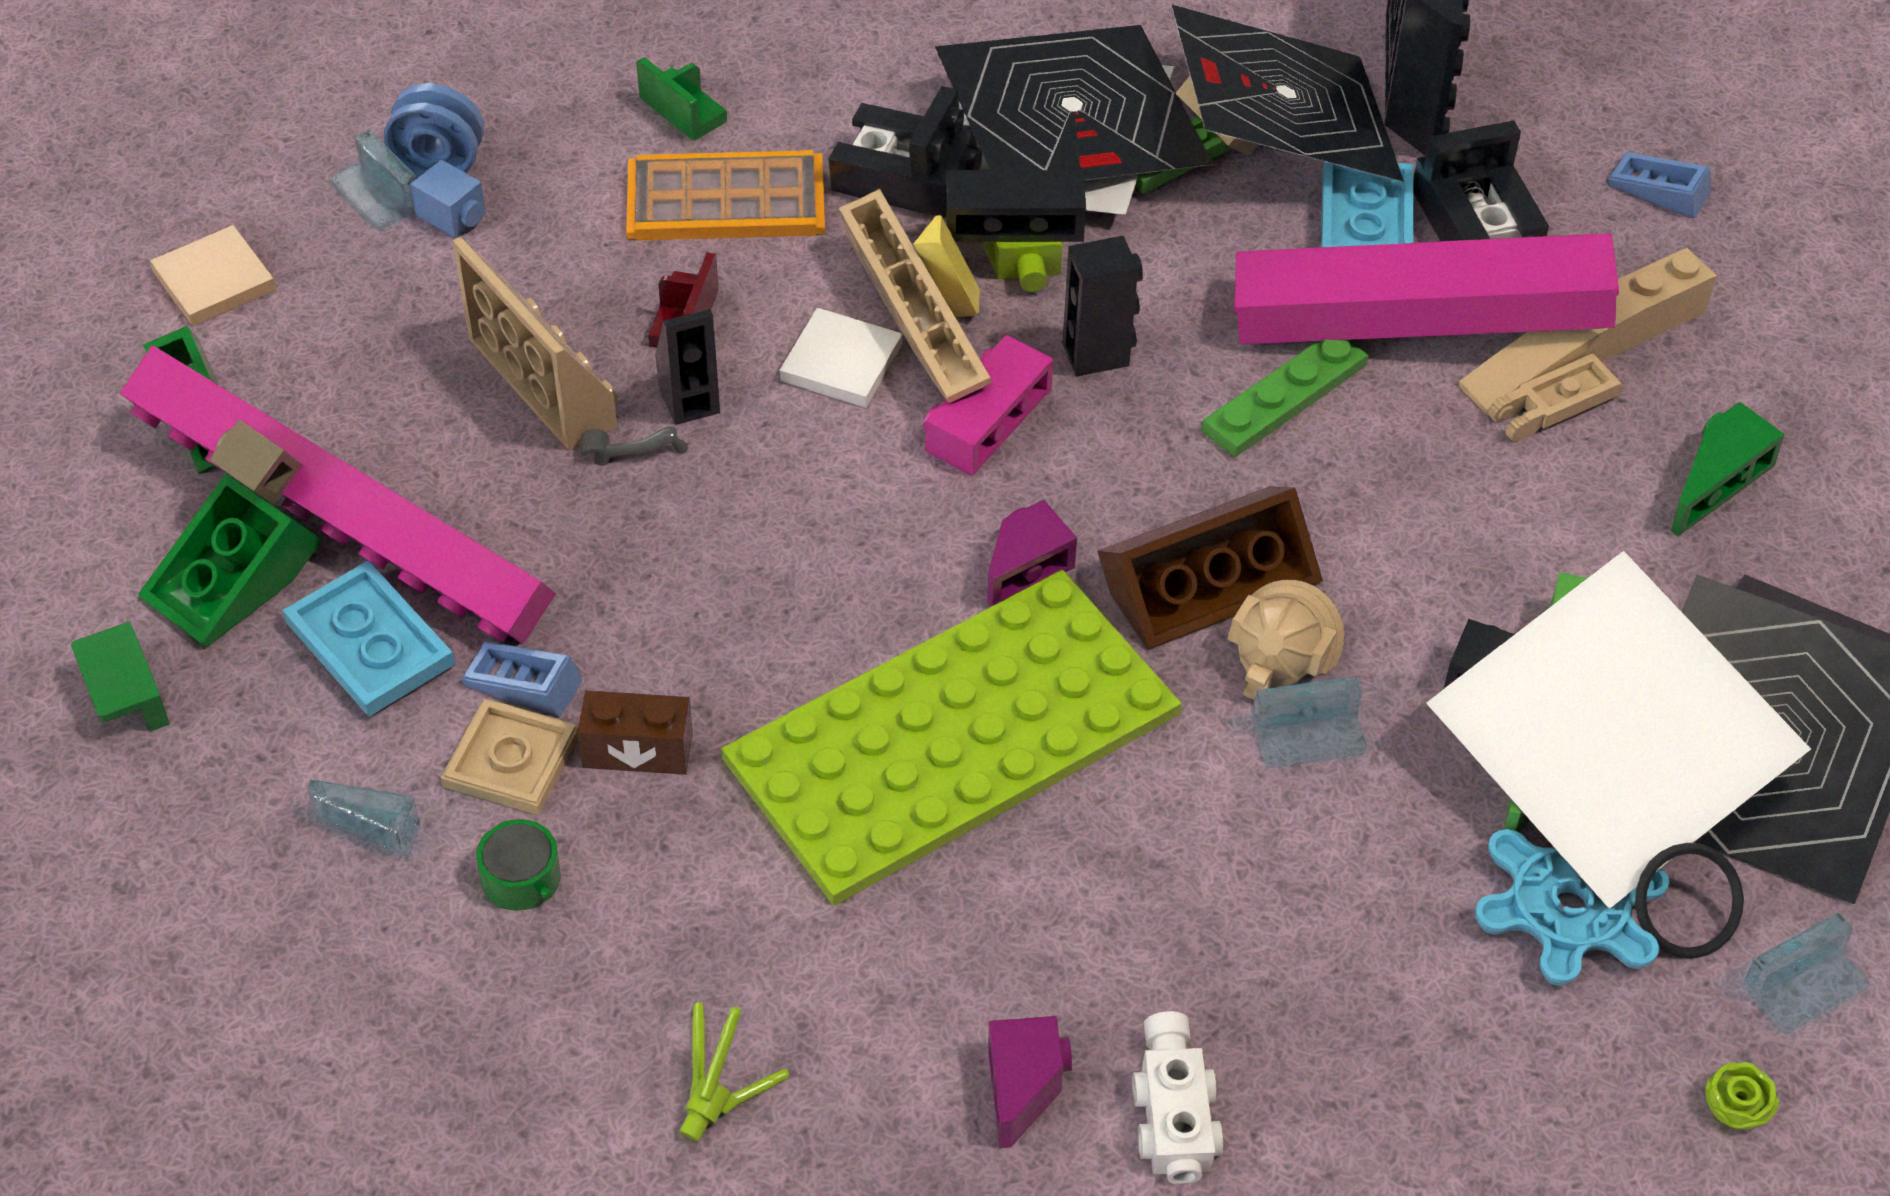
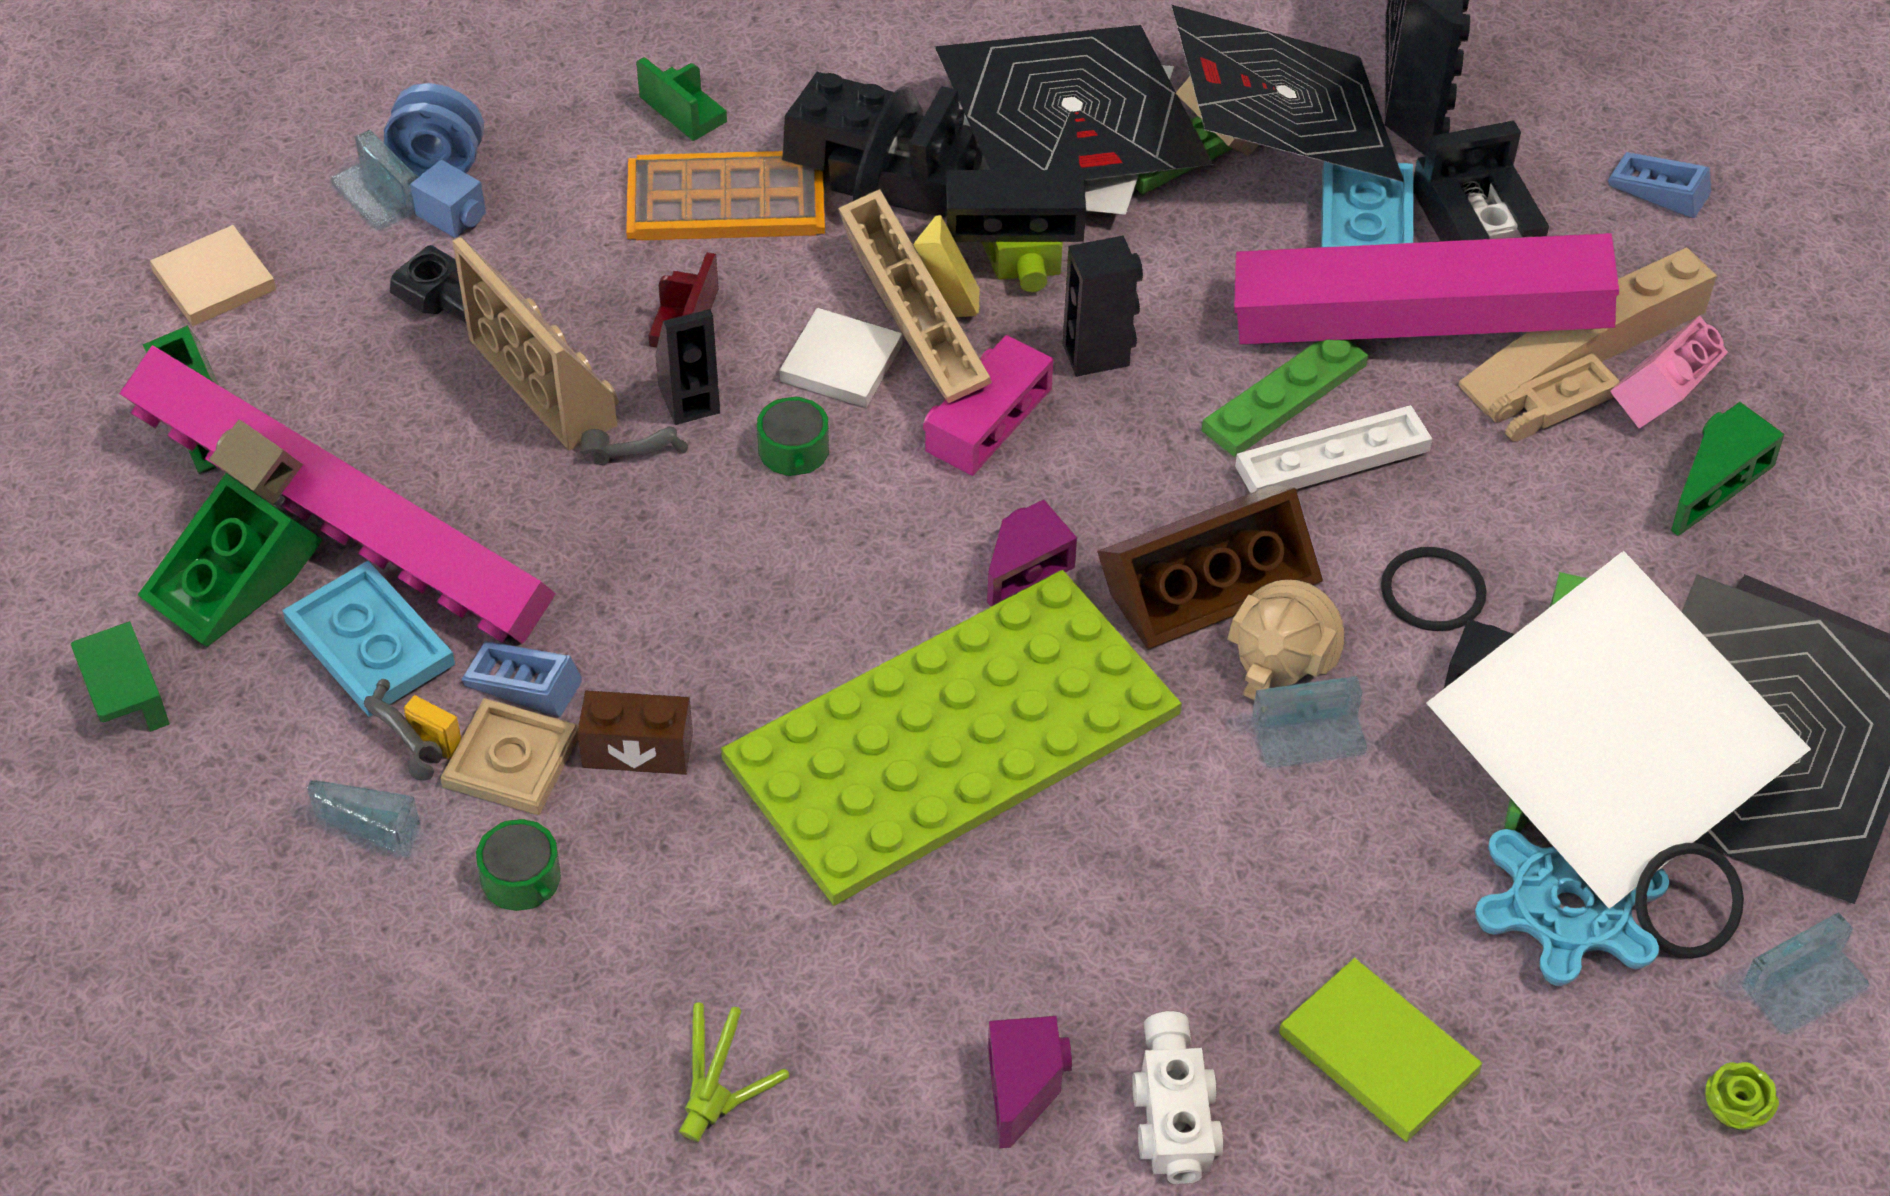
none -> dark grey piece [364,679,442,780]
none -> black piece [390,245,466,323]
none -> yellow tile [403,695,461,759]
none -> piece [757,396,829,476]
none -> black piece [782,72,923,202]
none -> white plate [1235,405,1432,493]
none -> lime tile [1279,957,1483,1142]
none -> black tyre [1381,547,1487,631]
none -> bright pink slope [1610,316,1728,429]

